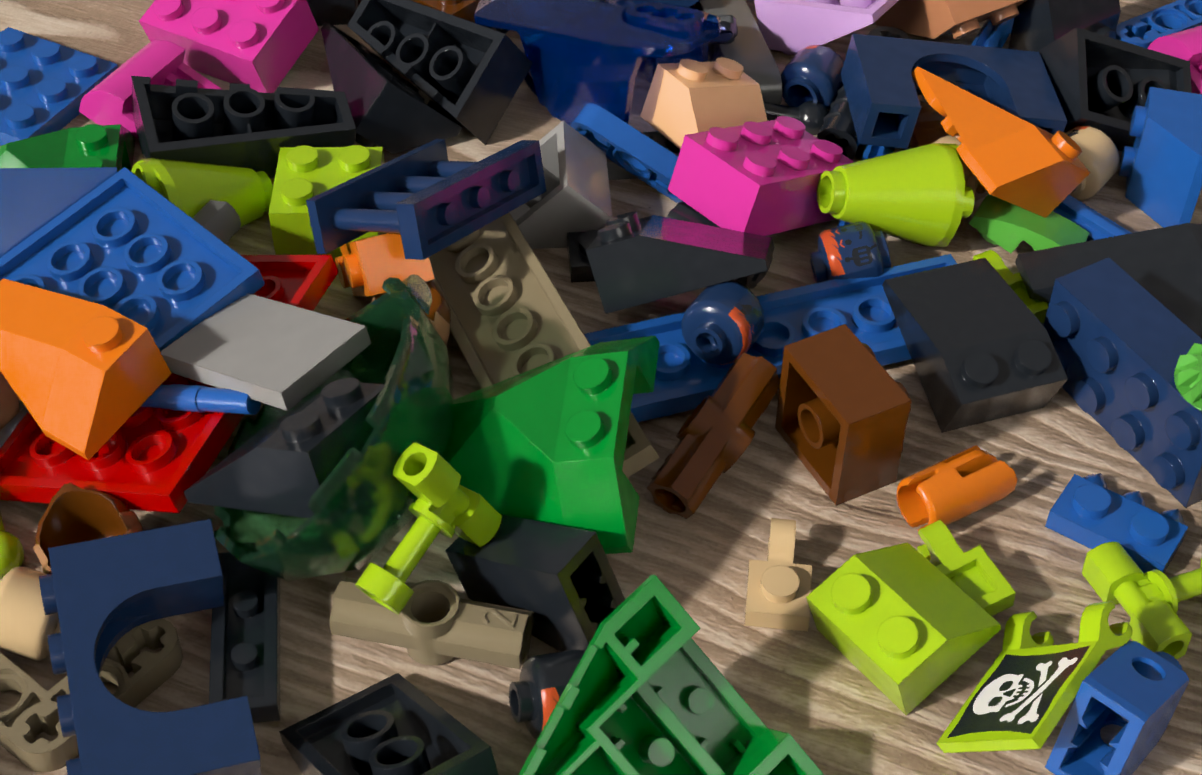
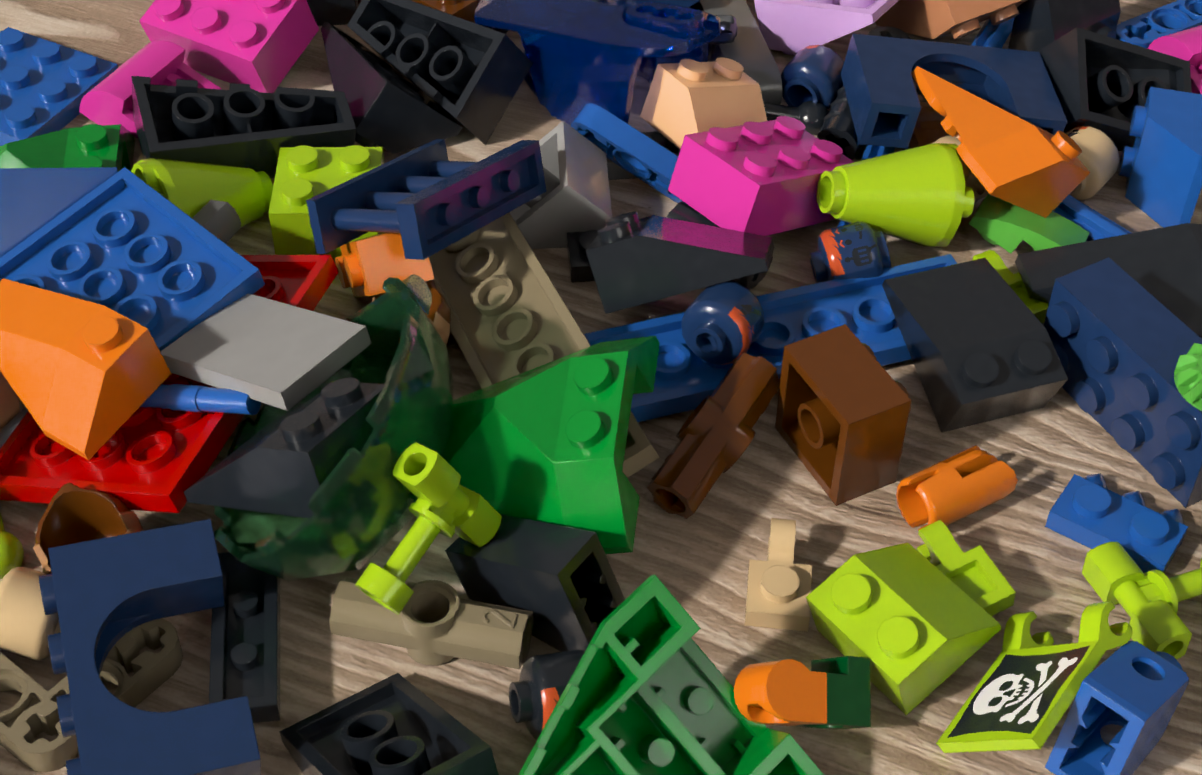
none -> orange leg [733,656,871,730]

